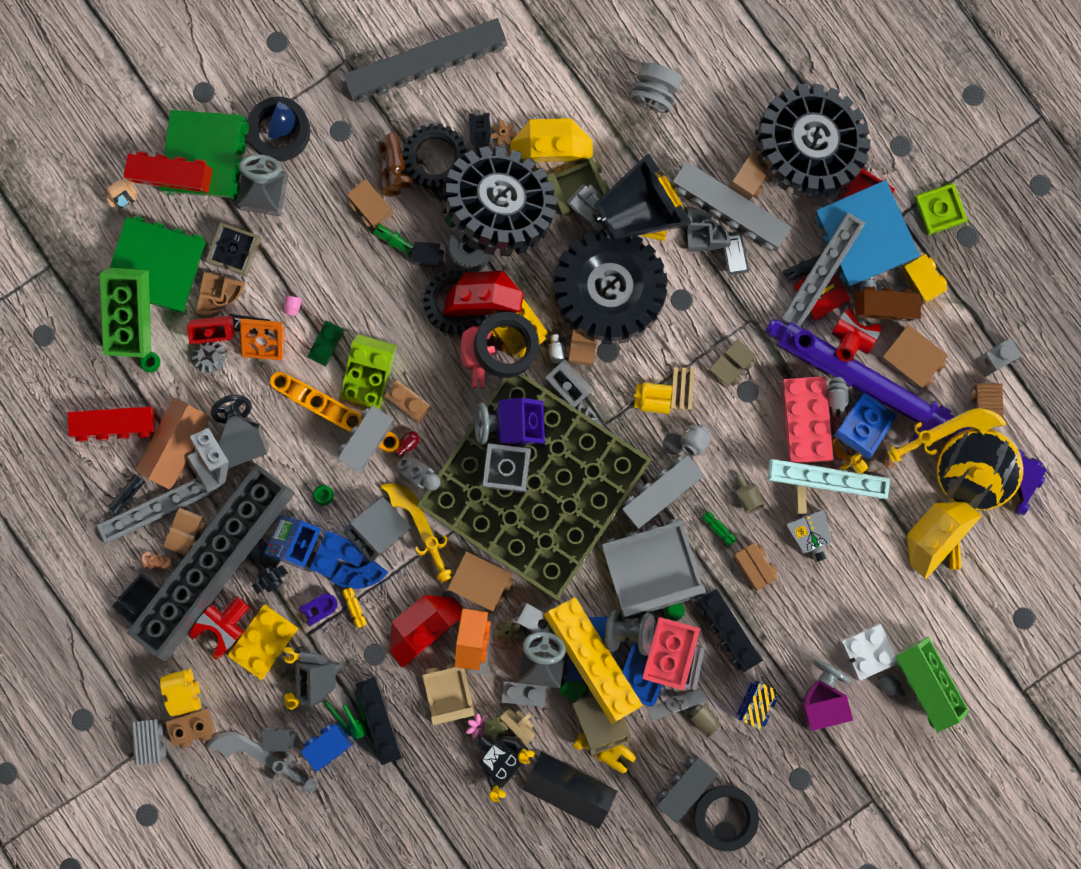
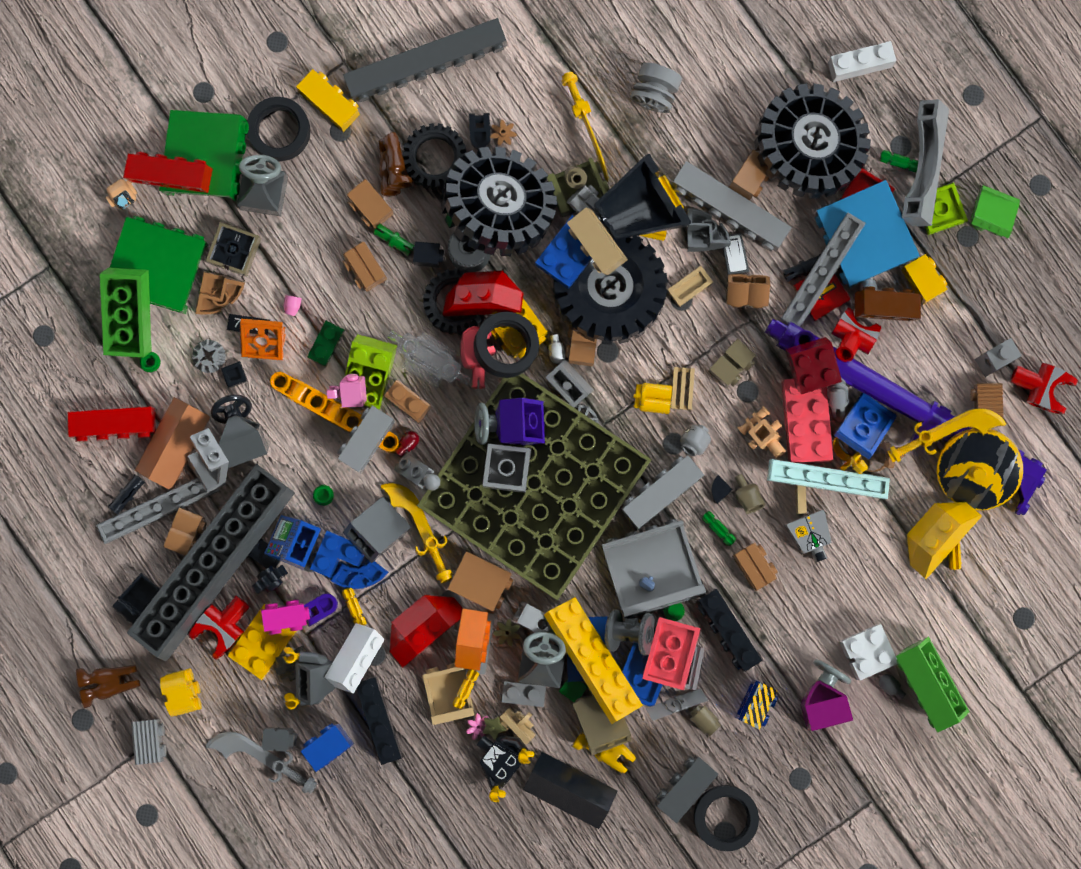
nougat piece [141,551,172,572] -> none
medium nougat brick [165,708,217,749] -> none
red brick [187,316,235,345] -> none
dark blue brick [268,101,296,139] -> none
green plant [324,690,369,740] -> none
yellow wedge [510,118,593,163] -> none
medium nougat brick [880,324,948,390] -> none
none -> reddish brown piece [76,665,140,708]
none -> black tile [221,361,248,389]
none -> dark pink brick [261,600,310,635]
none -> yellow brick [296,69,360,132]
none -> white brick [324,623,385,694]
none -> bright pink brick [327,374,367,407]
none -> medium nougat brick [342,242,387,292]
none -> clear piece [388,330,471,389]
none -> yellow axle [452,669,479,709]
none -> blue plate [535,215,592,289]
none -> yellow sword [561,72,609,182]
none -> dark tan brick [564,166,587,189]
none -> tan brick [567,207,628,275]
none -> sand blue rock [639,576,655,591]
none -> tan tile [667,266,713,307]
none -> black tile [712,474,733,504]
none -> medium nougat brick [726,274,770,309]
none -> light nougat piece [738,406,786,459]
none -> dark red brick [786,337,842,394]
none -> white brick [828,41,896,82]
none -> green axle [879,150,918,172]
none -> light grey arch [902,99,949,226]
none -> bright green slope [971,185,1020,238]
none -> red connector [1010,363,1078,415]

